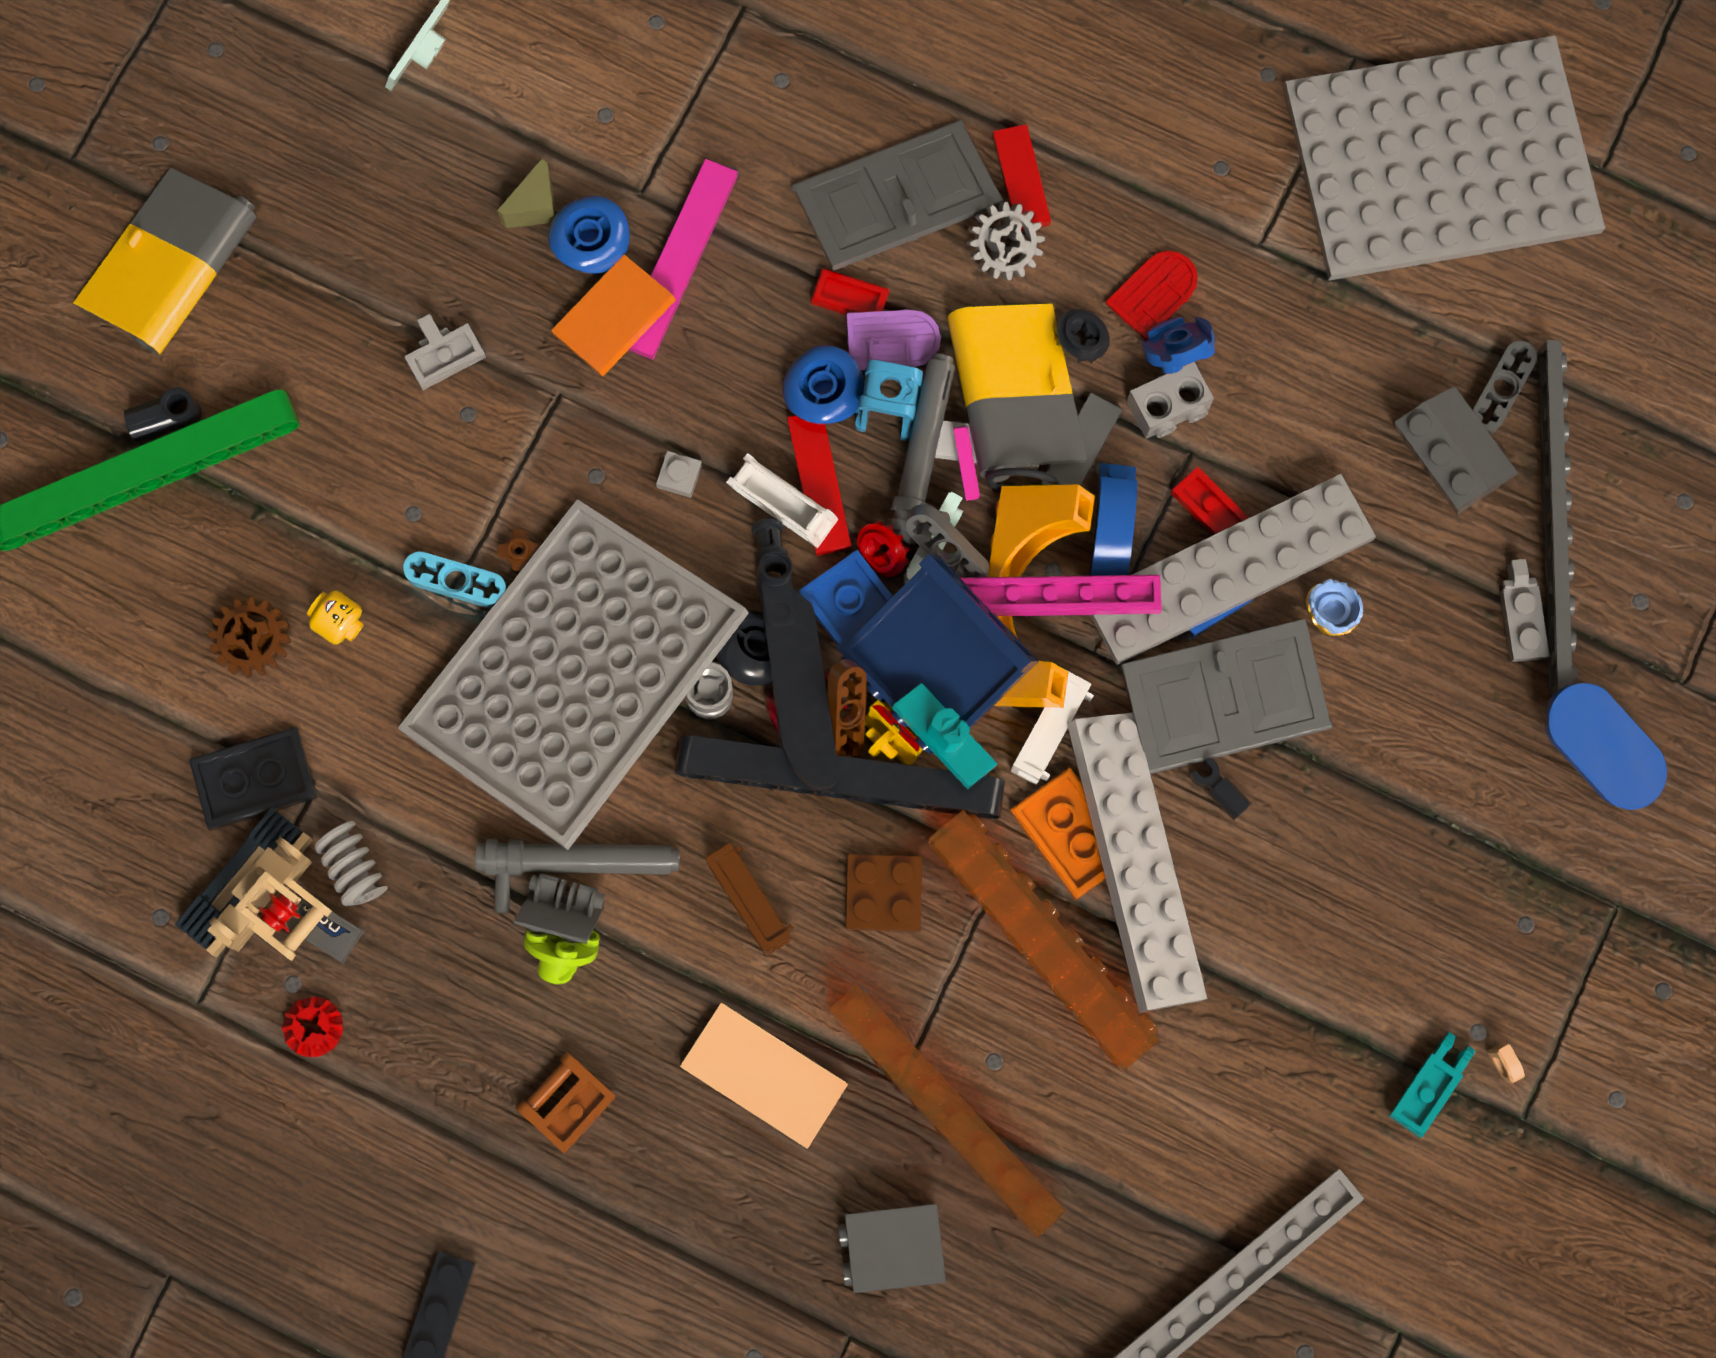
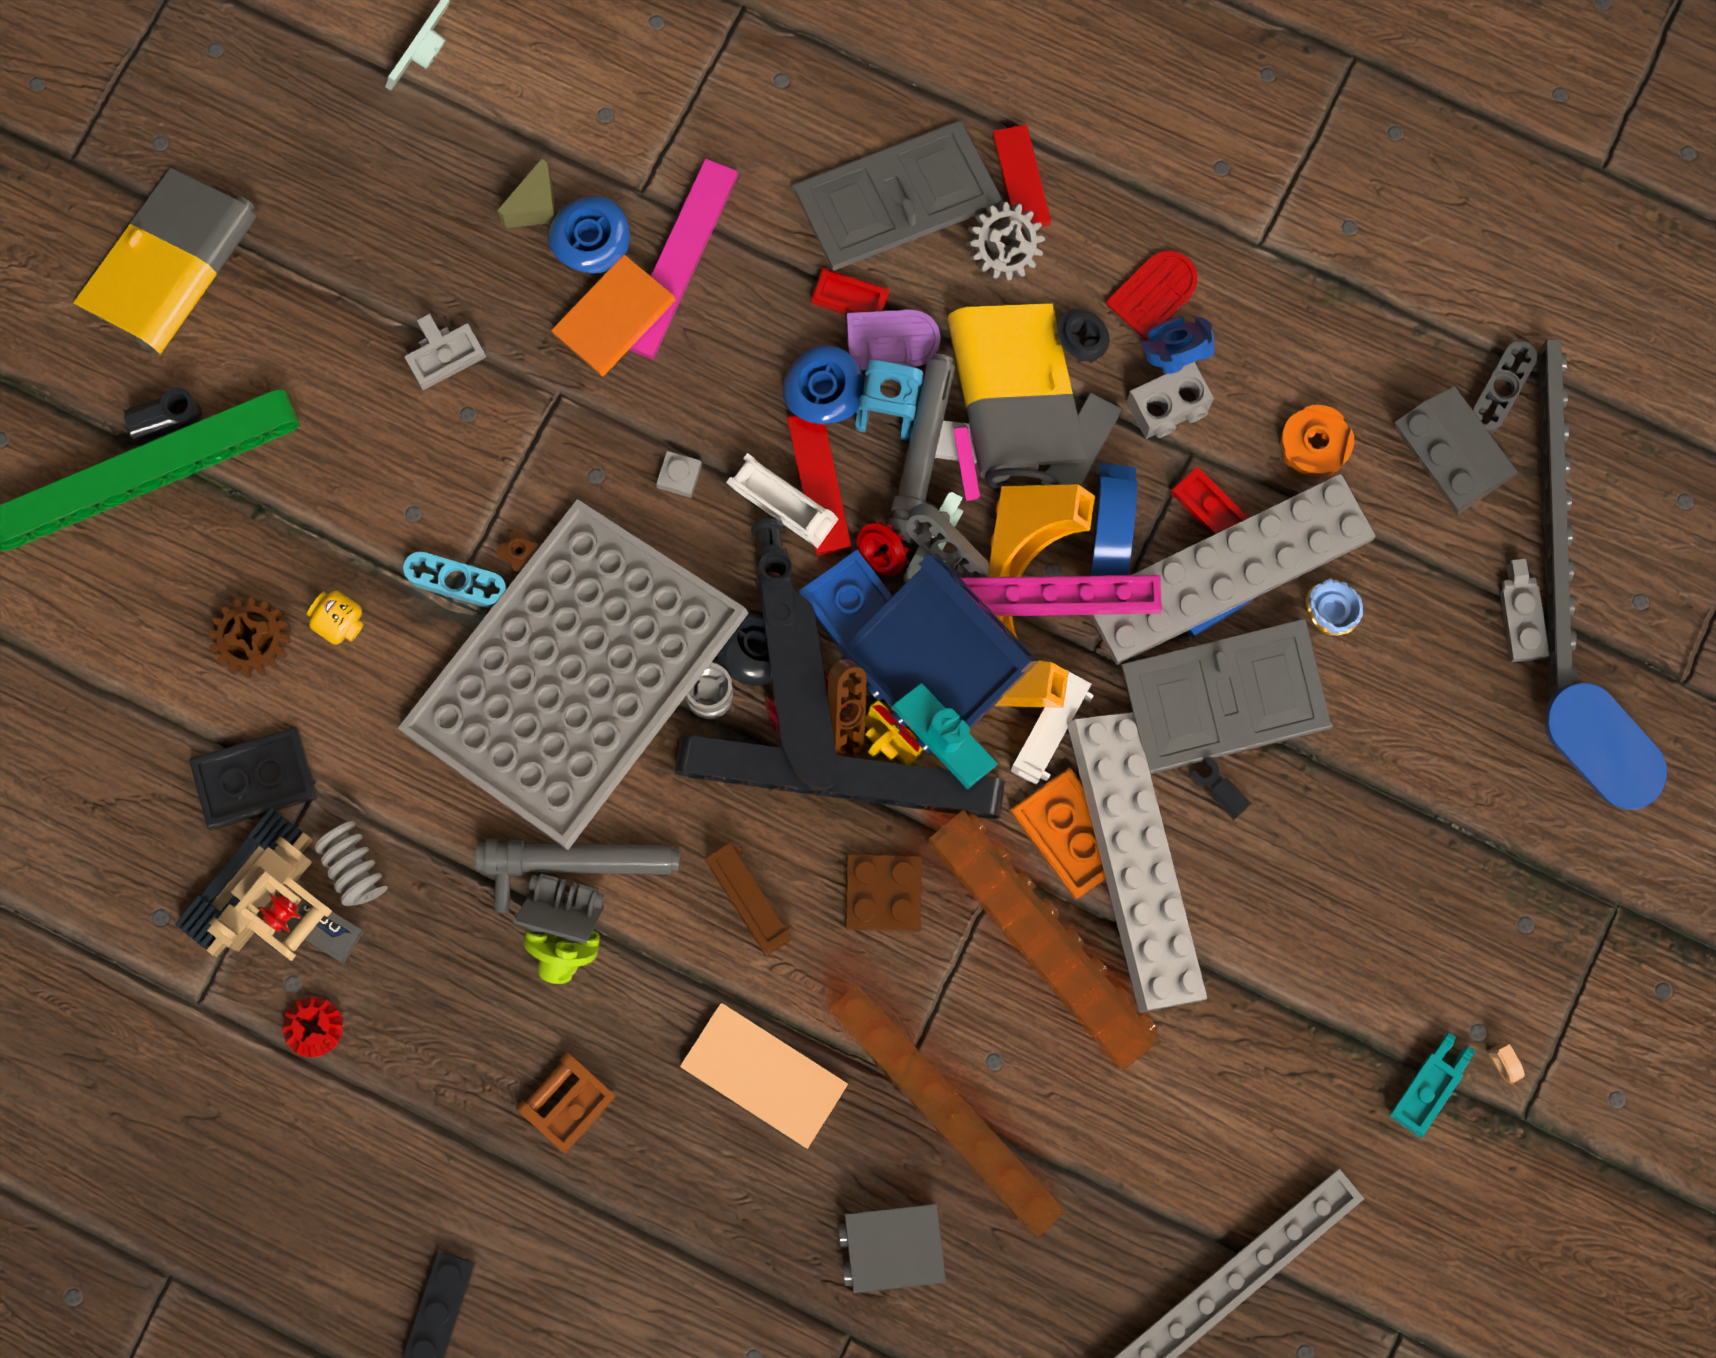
light grey plate [1283,36,1605,280] -> none
none -> orange plate [1280,405,1354,478]

